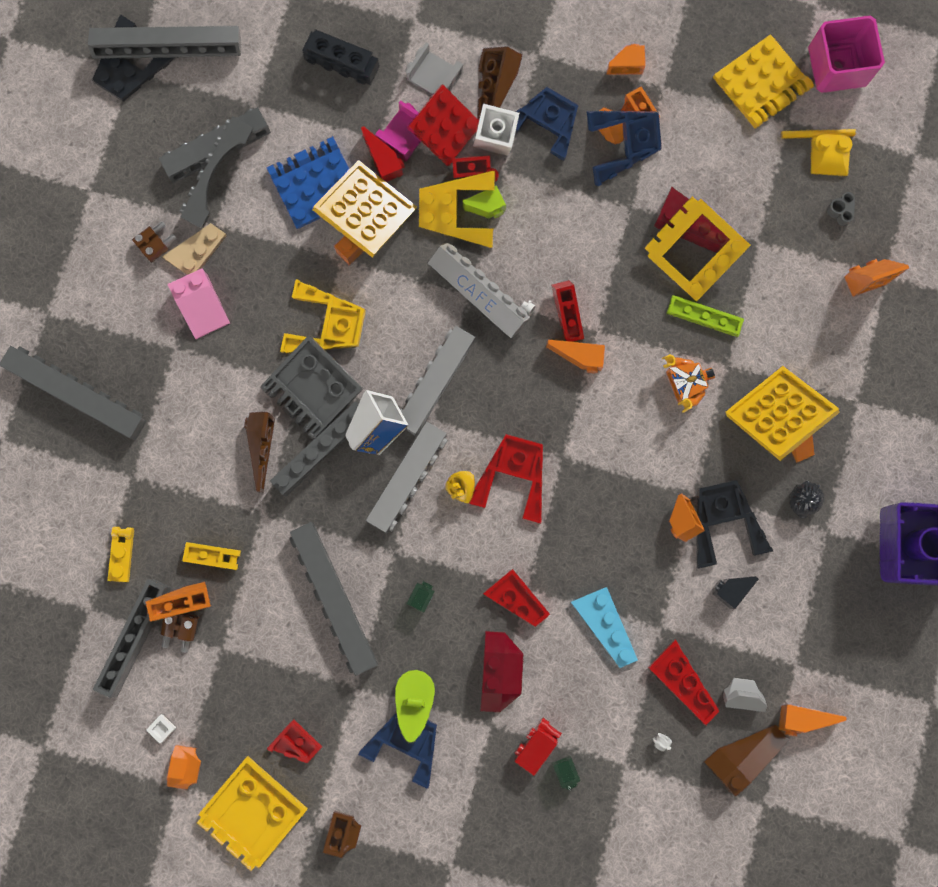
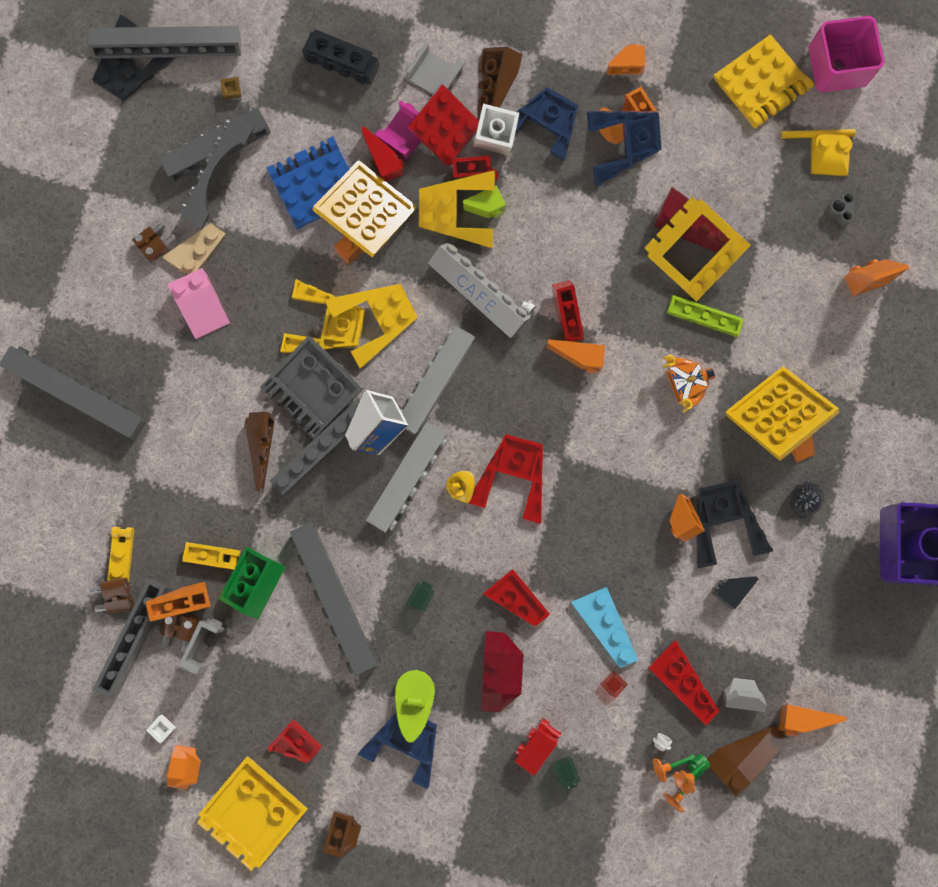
none -> reddish brown piece [89,577,134,614]
none -> light grey panel [178,619,226,675]
none -> green slope [218,546,286,619]
none -> pearl gold plate [220,77,242,100]
none -> yellow wing [324,284,418,368]
none -> clear red plate [600,670,628,699]
none -> orange plant [653,754,710,813]

